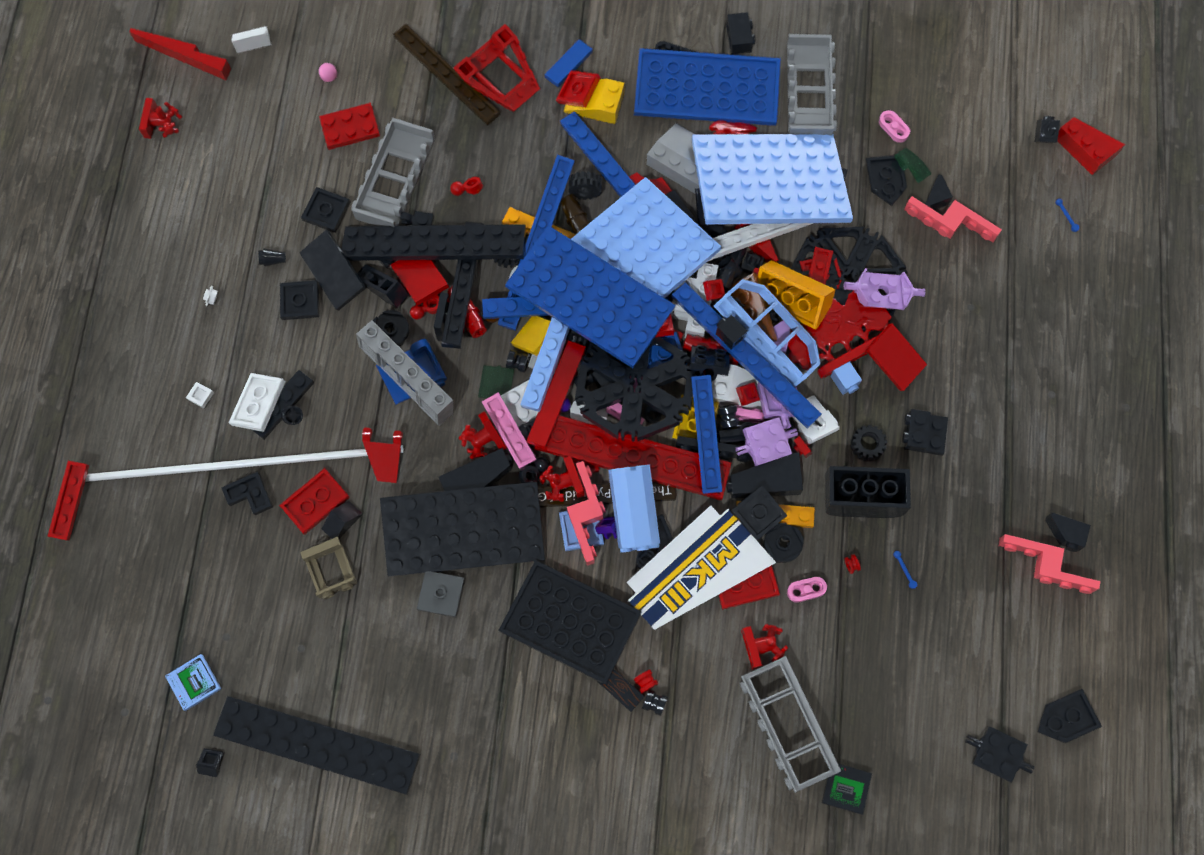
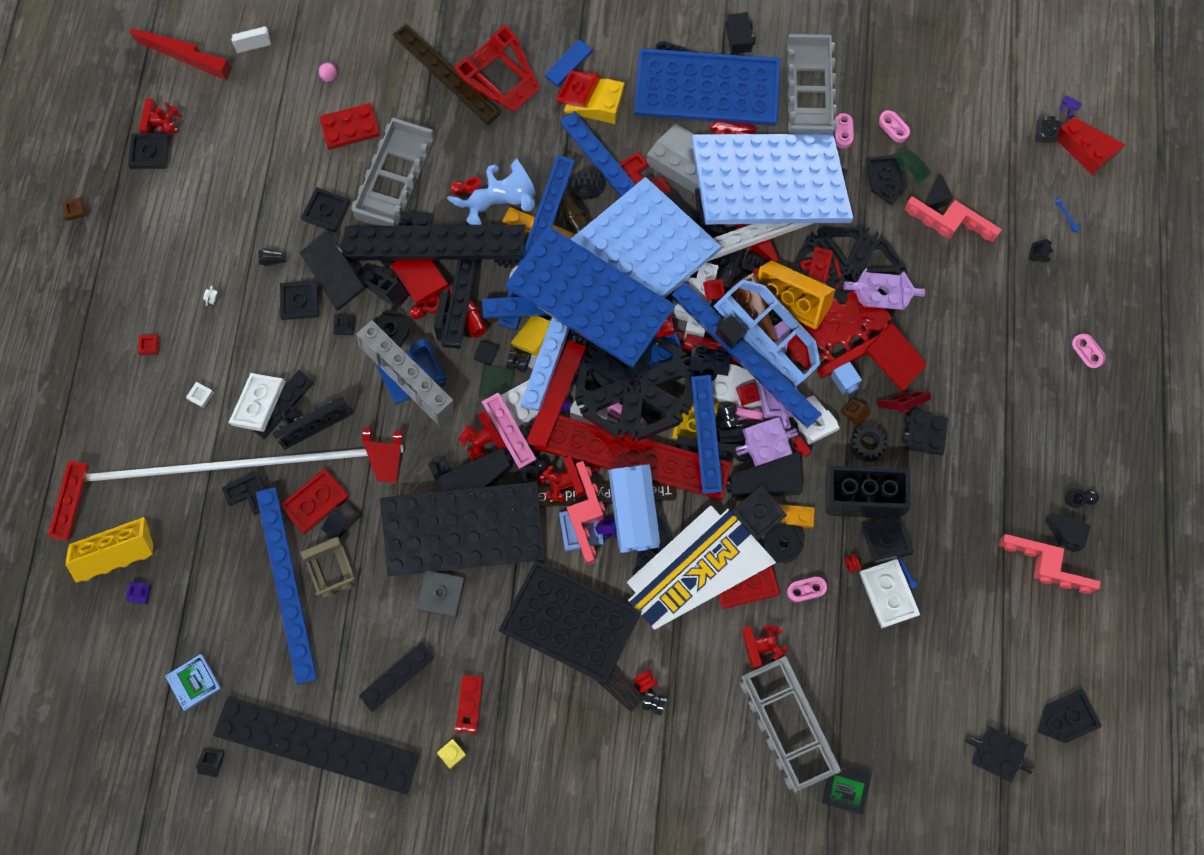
none -> reddish brown plate [62,197,86,221]
none -> yellow slope [65,517,153,583]
none -> dark purple tile [126,582,152,604]
none -> black plate [128,133,169,169]
none -> red tile [138,335,160,355]
none -> blue plate [256,487,318,685]
none -> black plate [272,396,353,450]
none -> black tile [333,315,354,335]
none -> black plate [359,642,434,712]
none -> black wheel [428,456,452,481]
none -> light yellow plate [437,739,466,769]
none -> light blue animal [447,158,536,225]
none -> red plate [455,675,483,735]
none -> black tile [473,341,498,366]
none -> red tile [619,152,648,176]
none -> bright pink plate [834,113,853,149]
none -> reddish brown slope [841,398,870,426]
none -> white plate [859,559,920,629]
none -> black plate [862,517,914,564]
none -> dark red wing [877,391,931,413]
none -> black tile [1029,239,1053,263]
none -> dark purple tile [1059,95,1082,117]
none -> black plate [1065,488,1099,508]
none -> bright pink plate [1072,333,1106,368]

